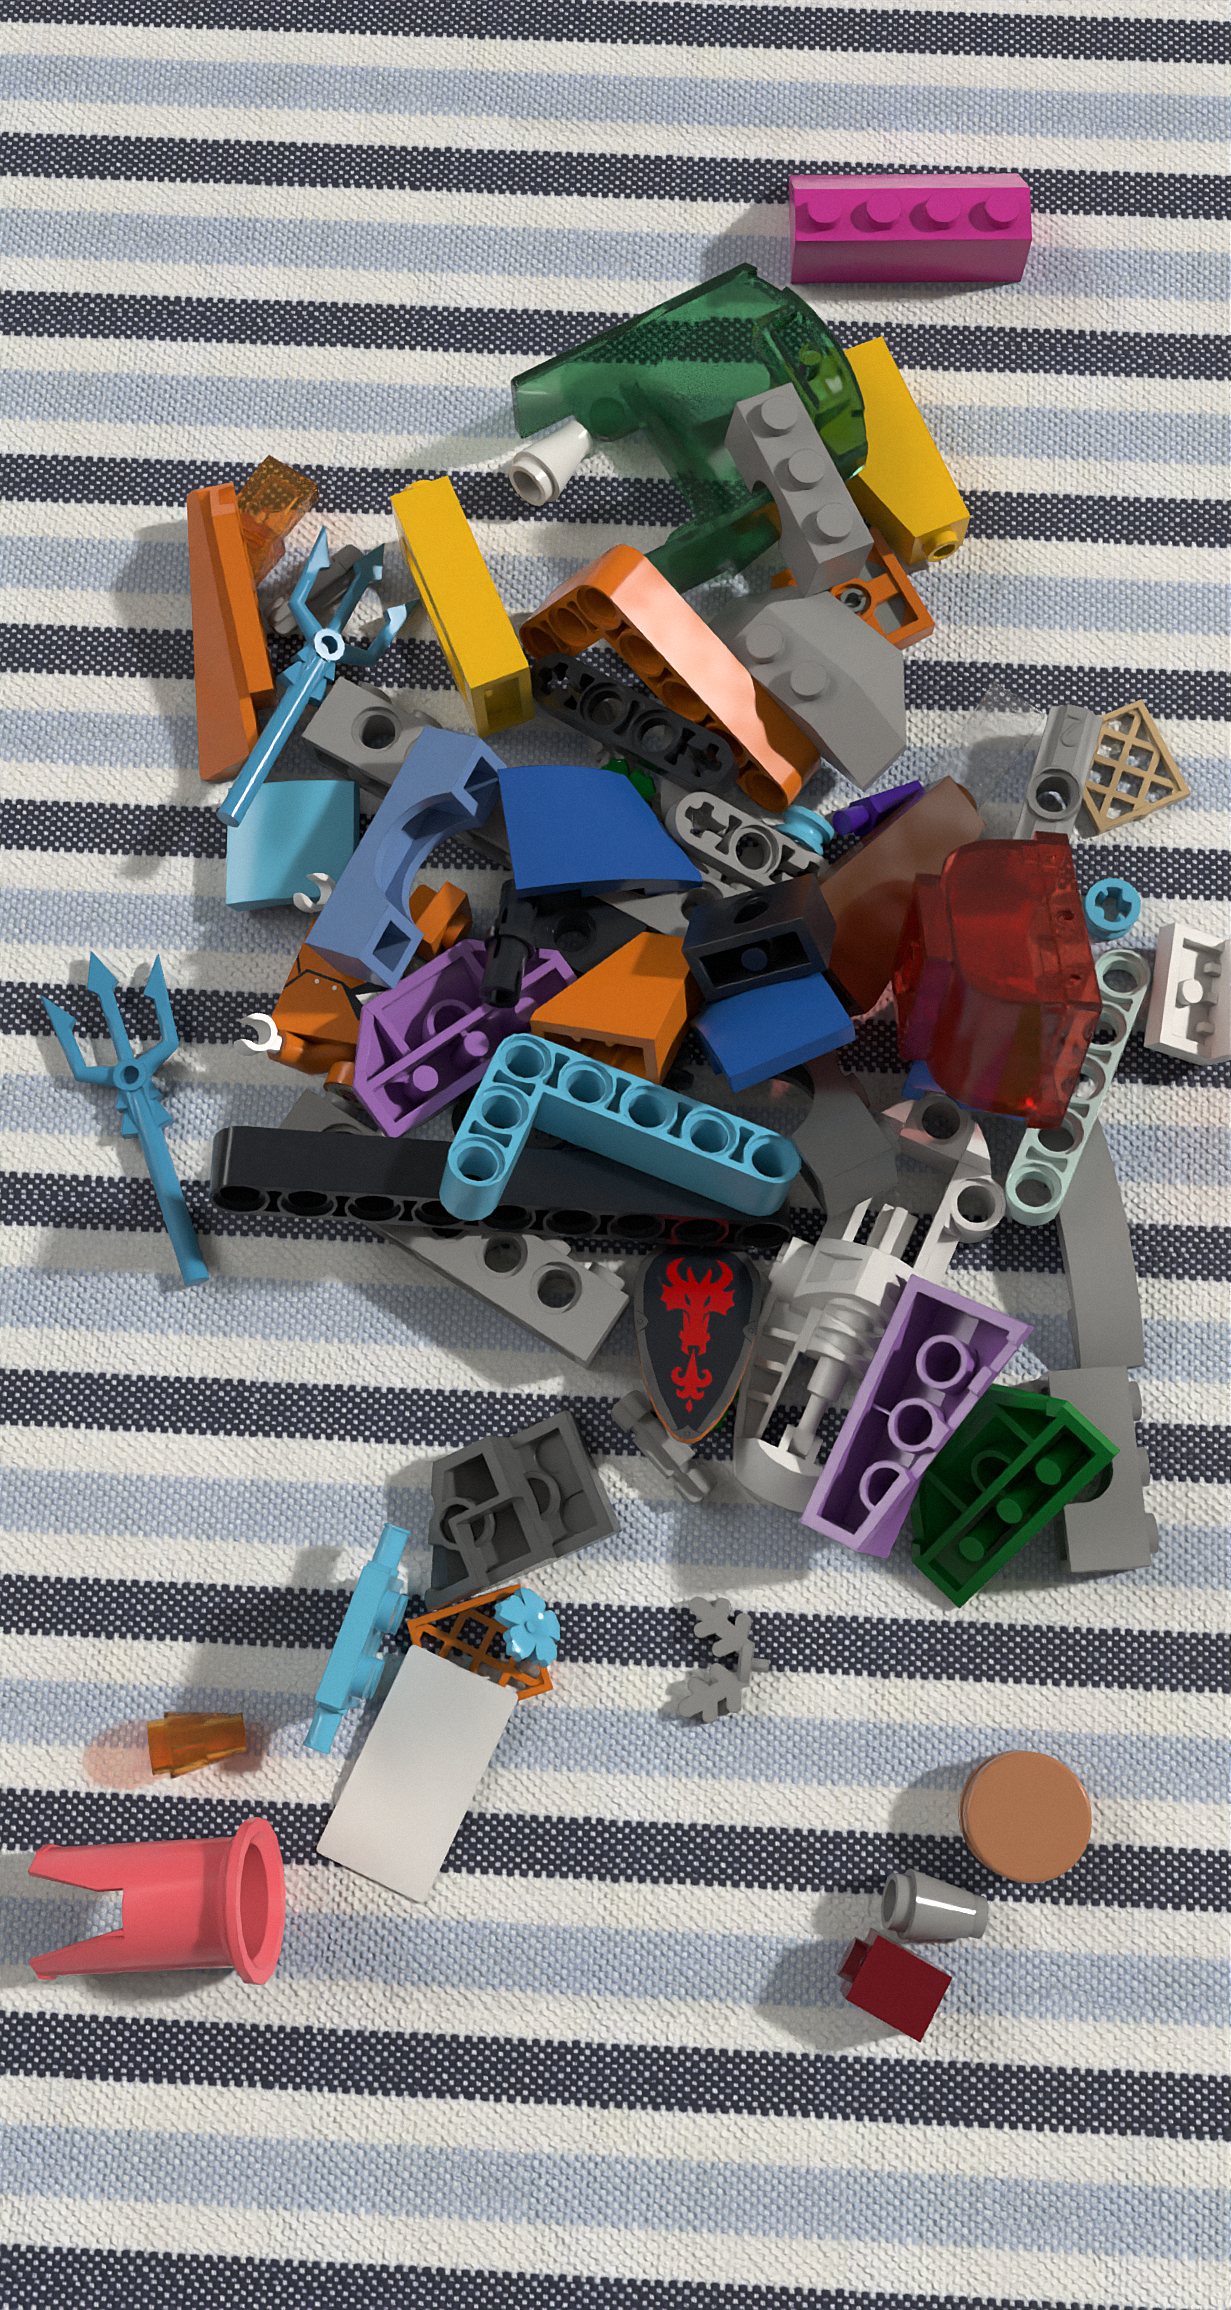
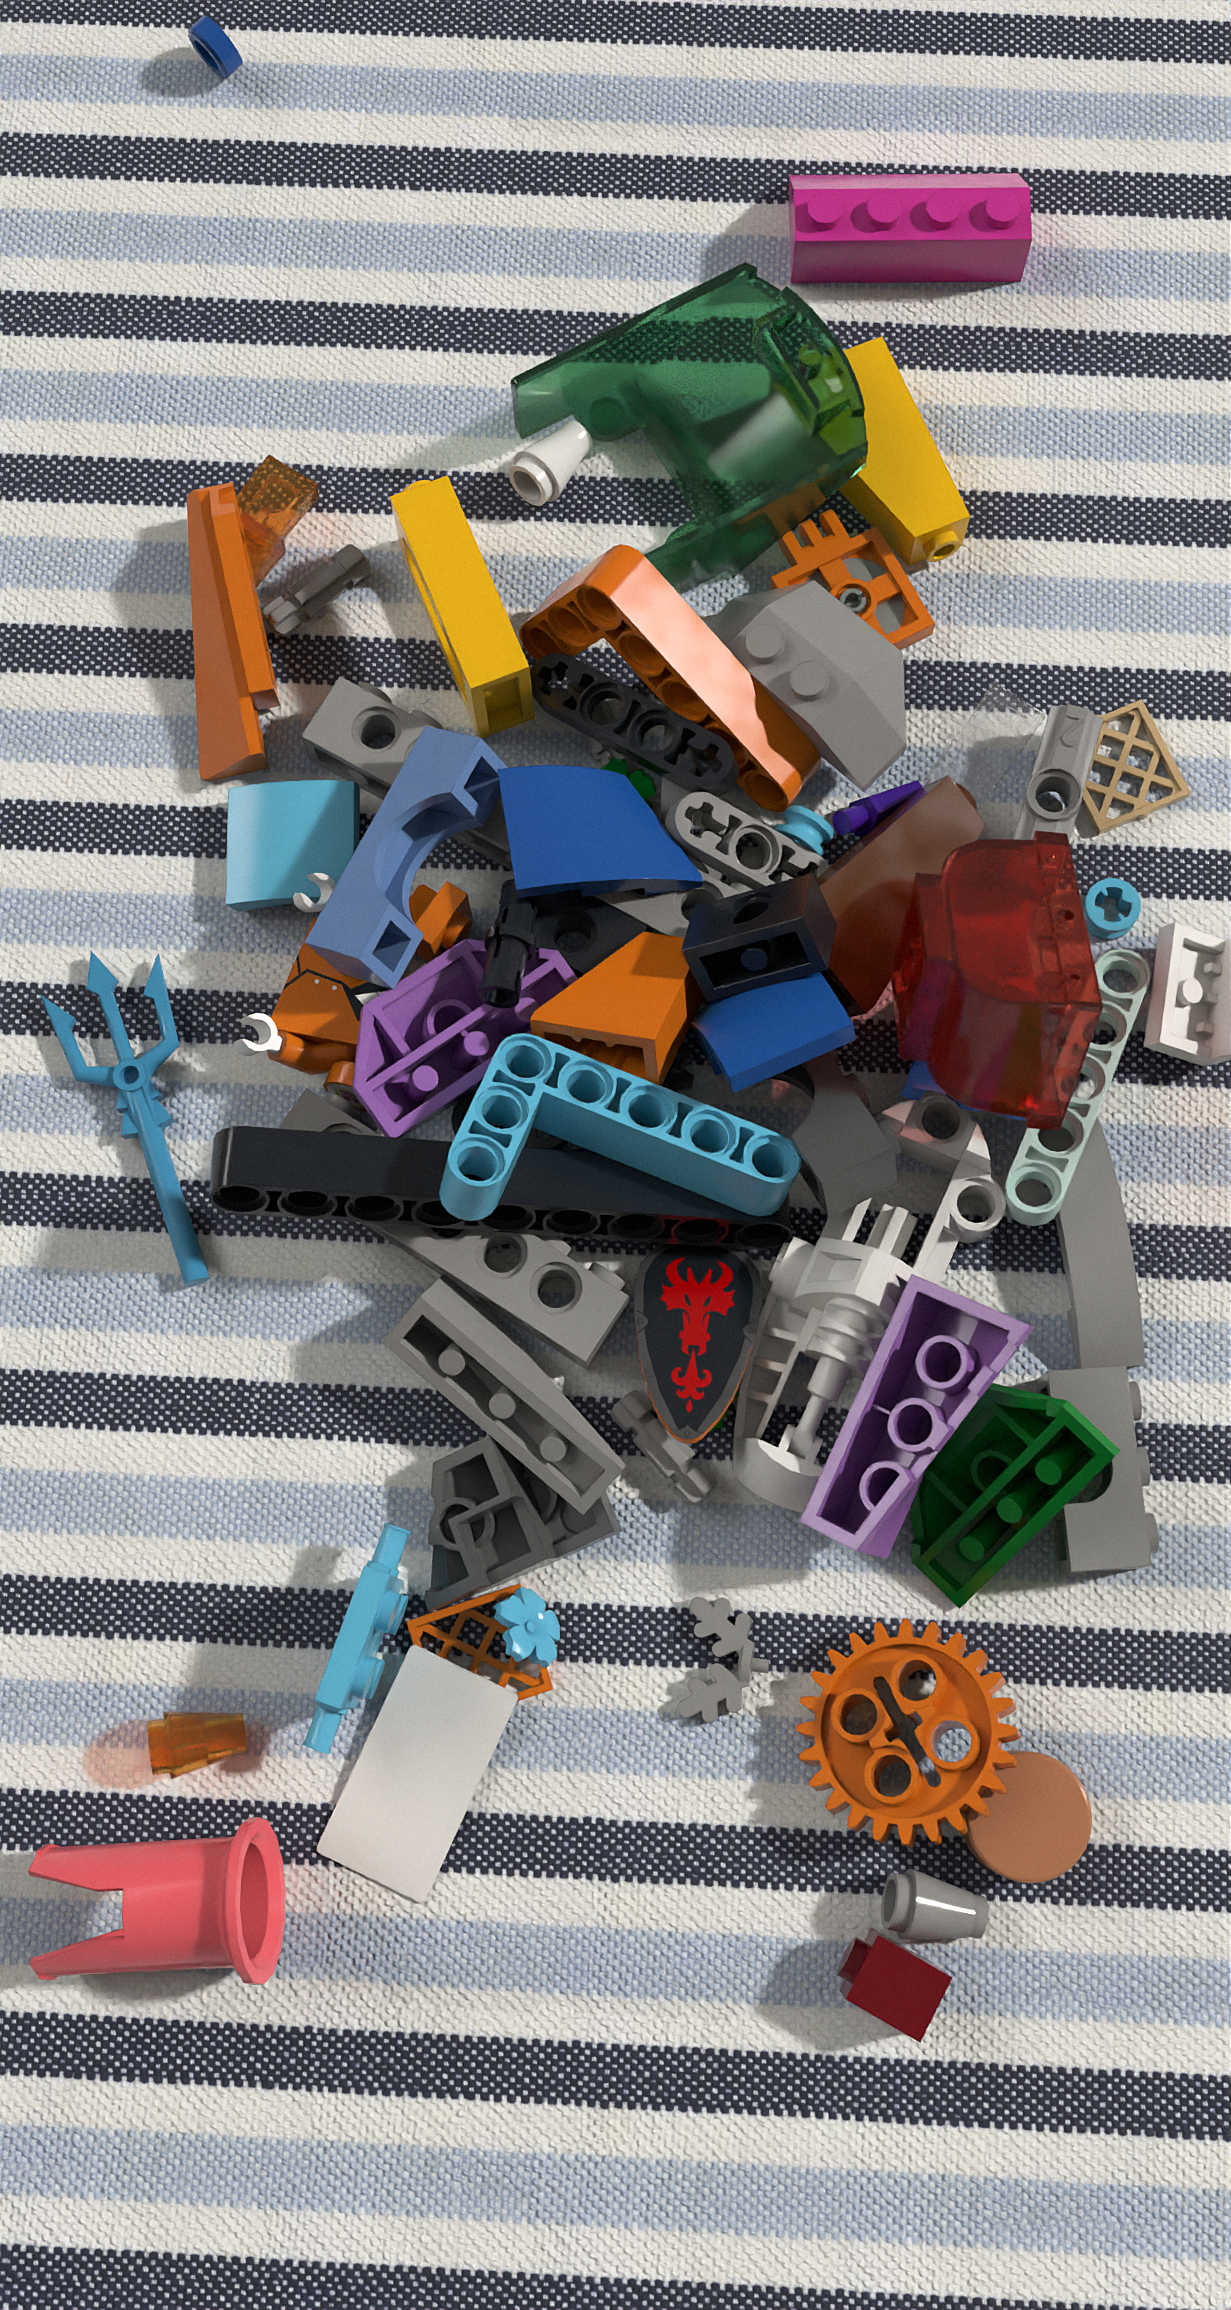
dark azure piece [216,525,420,828] -> none
light grey arch [724,382,874,598] -> none
none -> blue tile [188,15,243,78]
none -> light grey slope [382,1273,626,1515]
none -> orange gear [796,1618,1020,1848]

